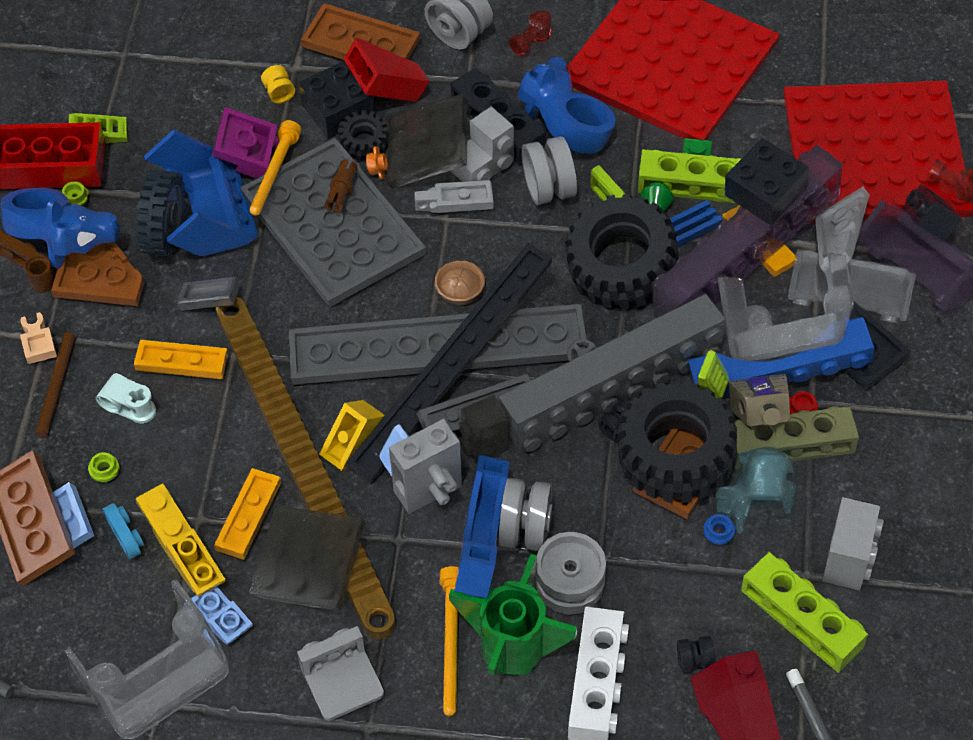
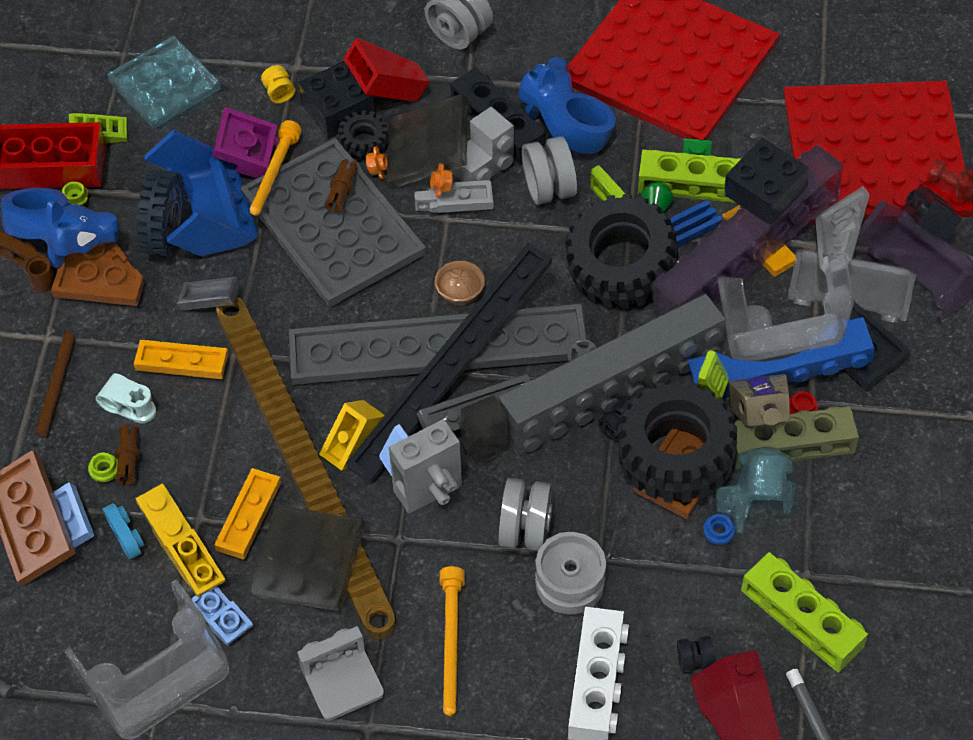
light nougat plate [20,312,57,364] -> none
dark orange plate [301,3,420,60] -> none
green brick [449,554,577,676] -> none
blue arch [454,455,509,598] -> none
clear red leg [508,11,551,56] -> none
light grey brick [822,497,884,591] -> none
none -> clear light blue plate [107,36,220,129]
none -> reddish brown pin [115,424,140,485]
none -> orange plate [430,163,452,197]

